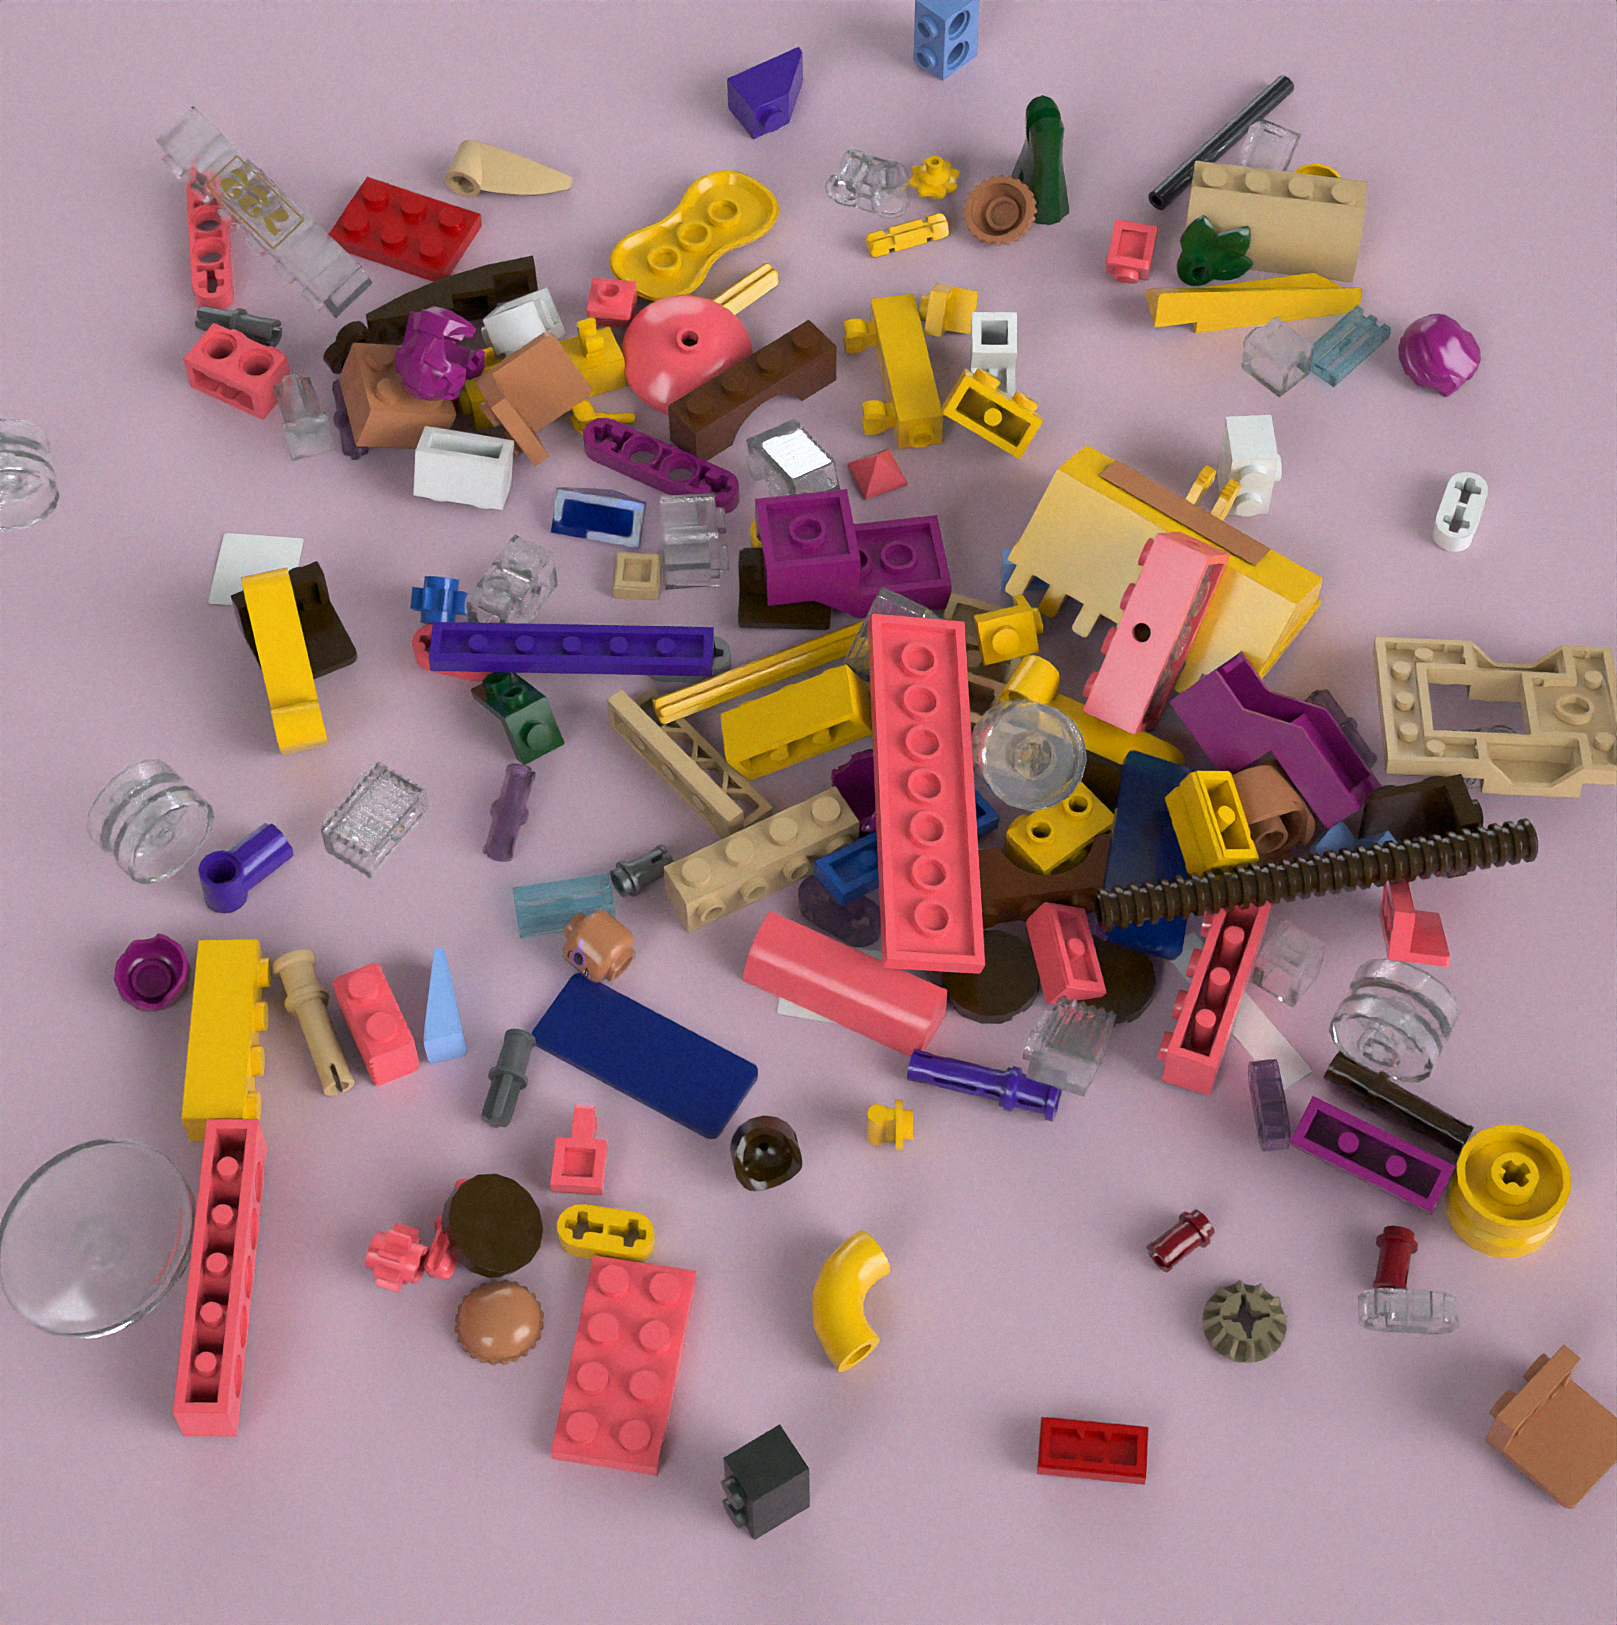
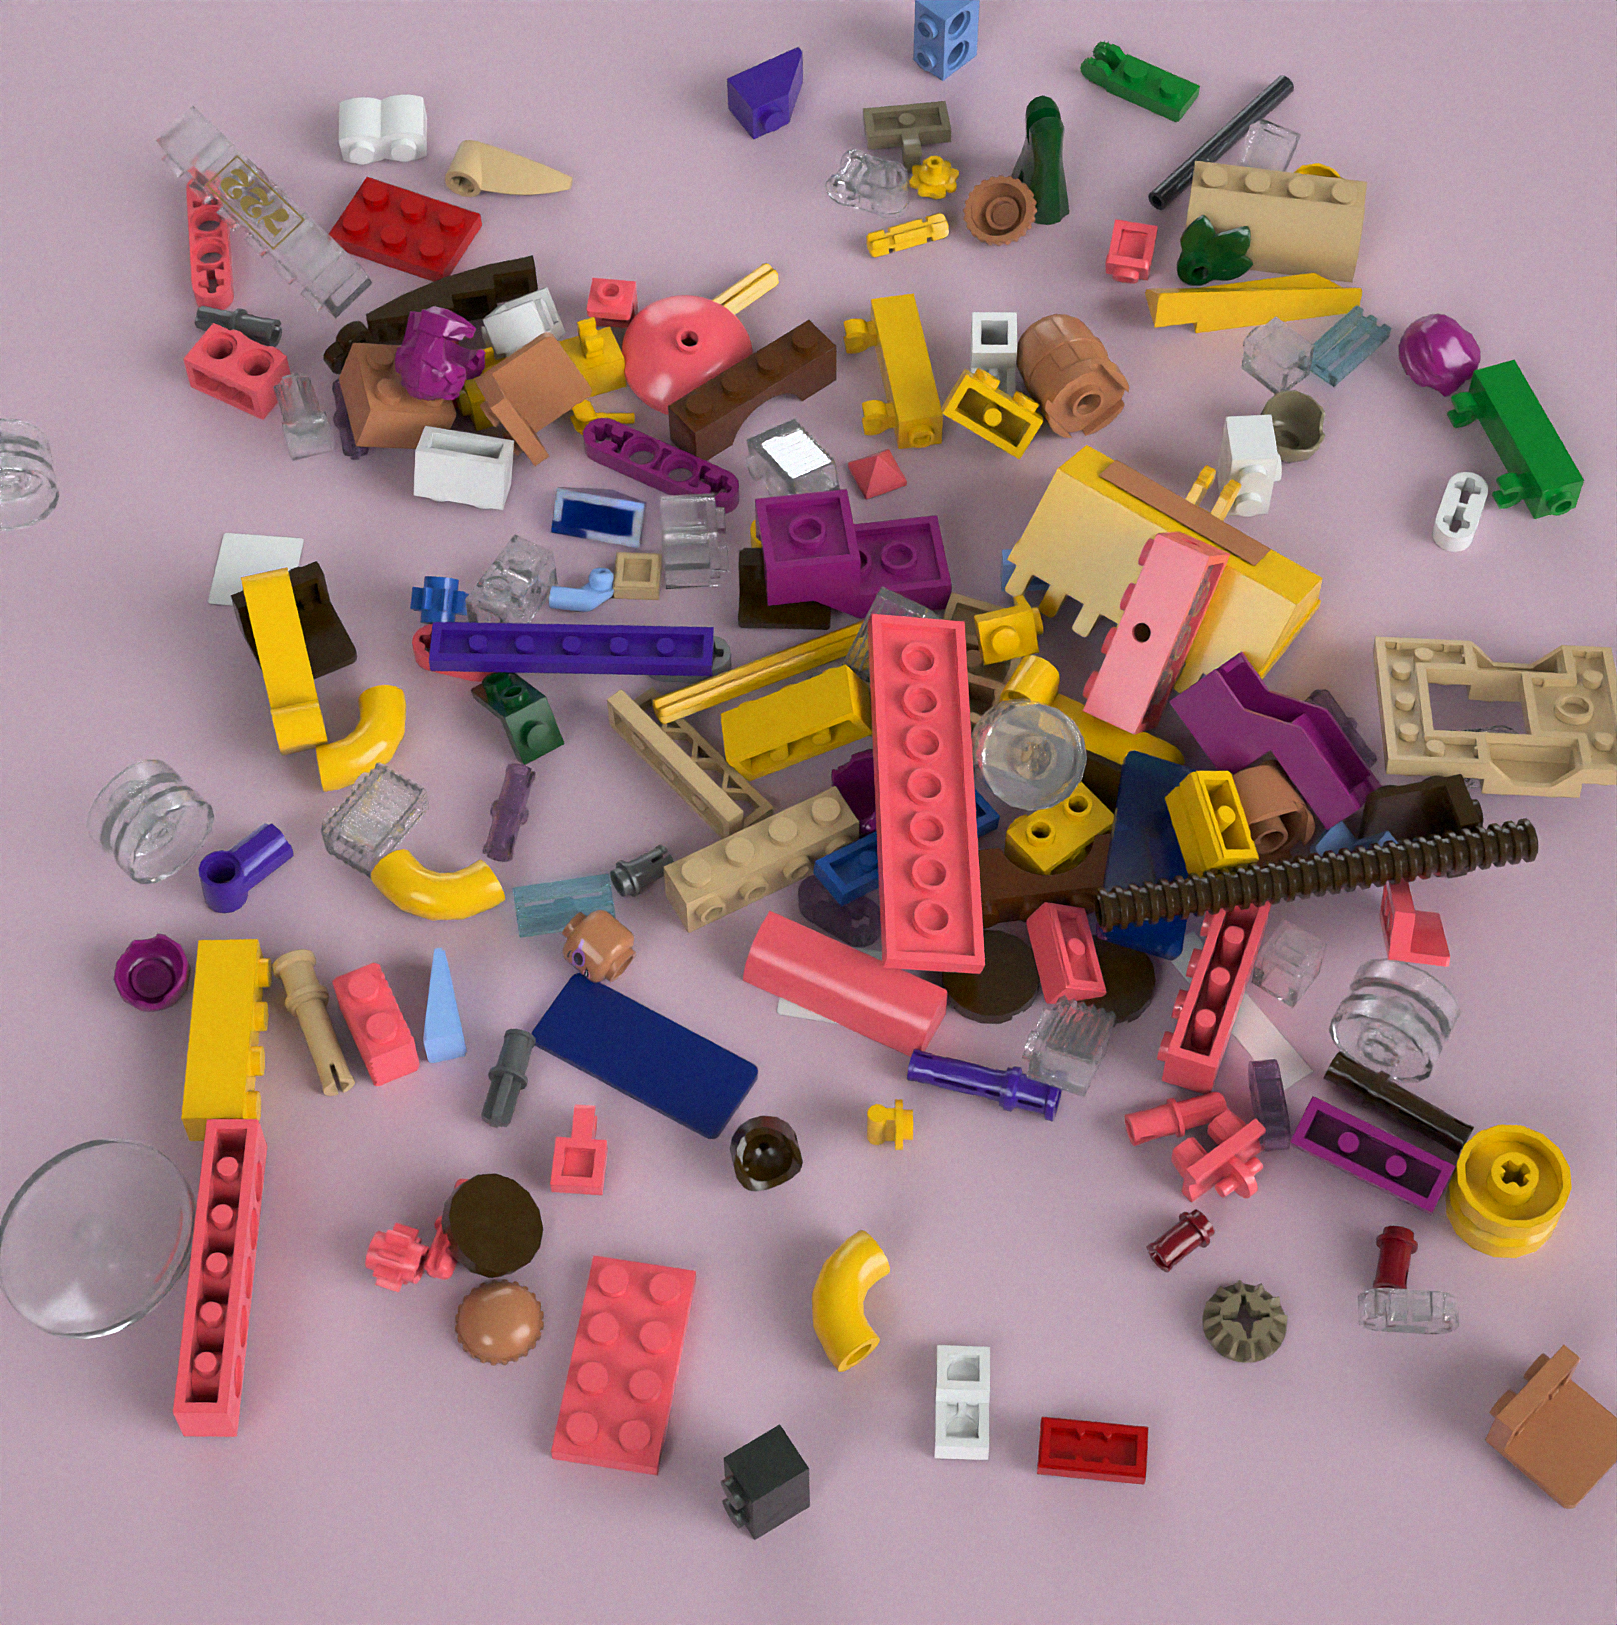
yellow beam [557,1204,655,1262] -> none
yellow plate [609,170,779,303] -> none
yellow bracket [919,283,979,337] -> none
none -> yellow cylinder [316,685,406,792]
none -> white brick [339,94,427,165]
none -> yellow cylinder [371,849,505,921]
none -> light blue arm [549,568,614,612]
none -> dark tan plate [863,101,951,174]
none -> white slope [935,1345,990,1460]
none -> nougat piece [1016,314,1129,438]
none -> green hinge [1080,41,1200,123]
none -> coral axle [1124,1092,1228,1146]
none -> coral hips [1171,1109,1266,1203]
none -> dark tan hair [1260,390,1325,463]
none -> green brick [1447,359,1584,519]

